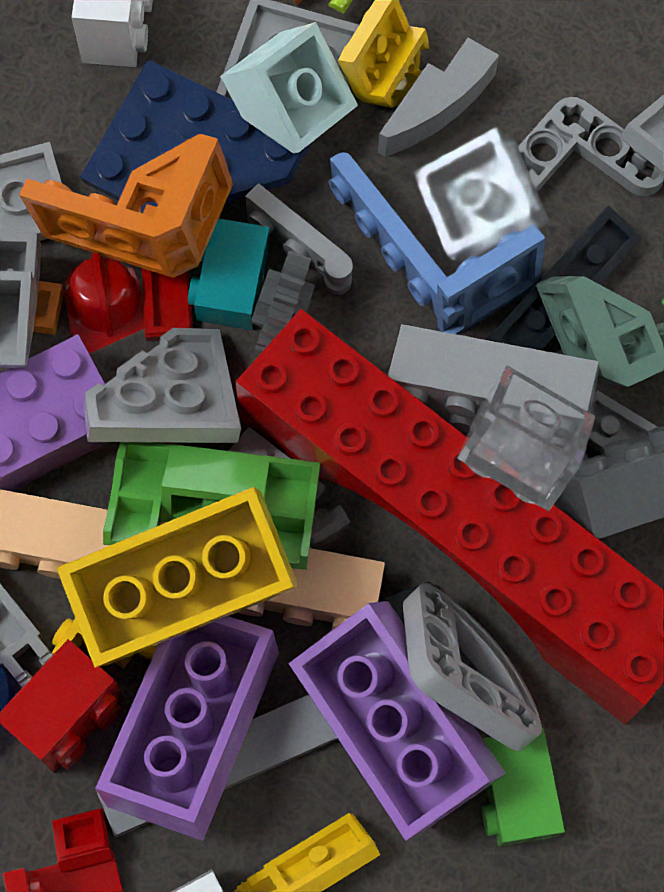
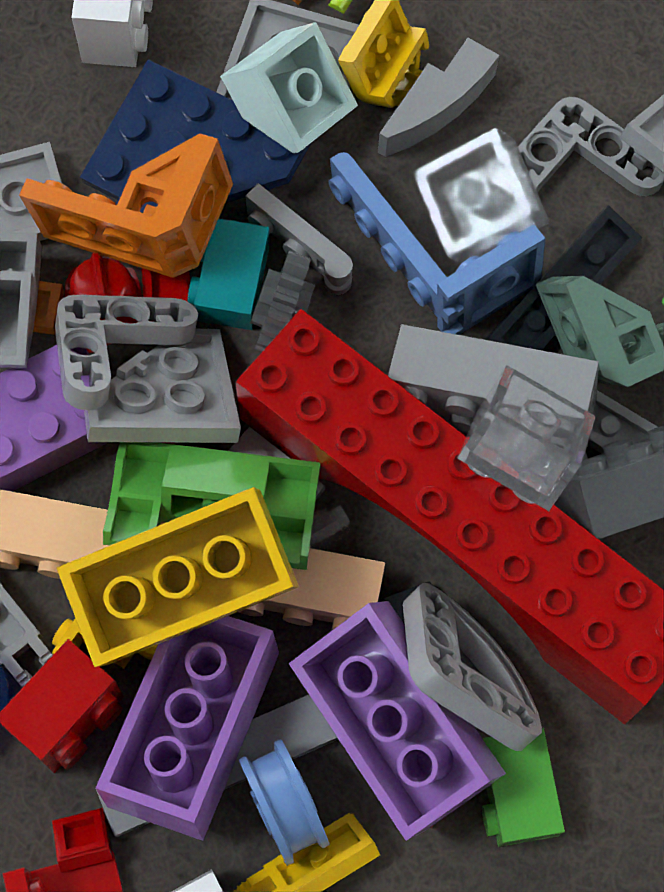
none -> light grey beam [55,295,198,411]
none -> medium blue wheel [238,739,330,866]

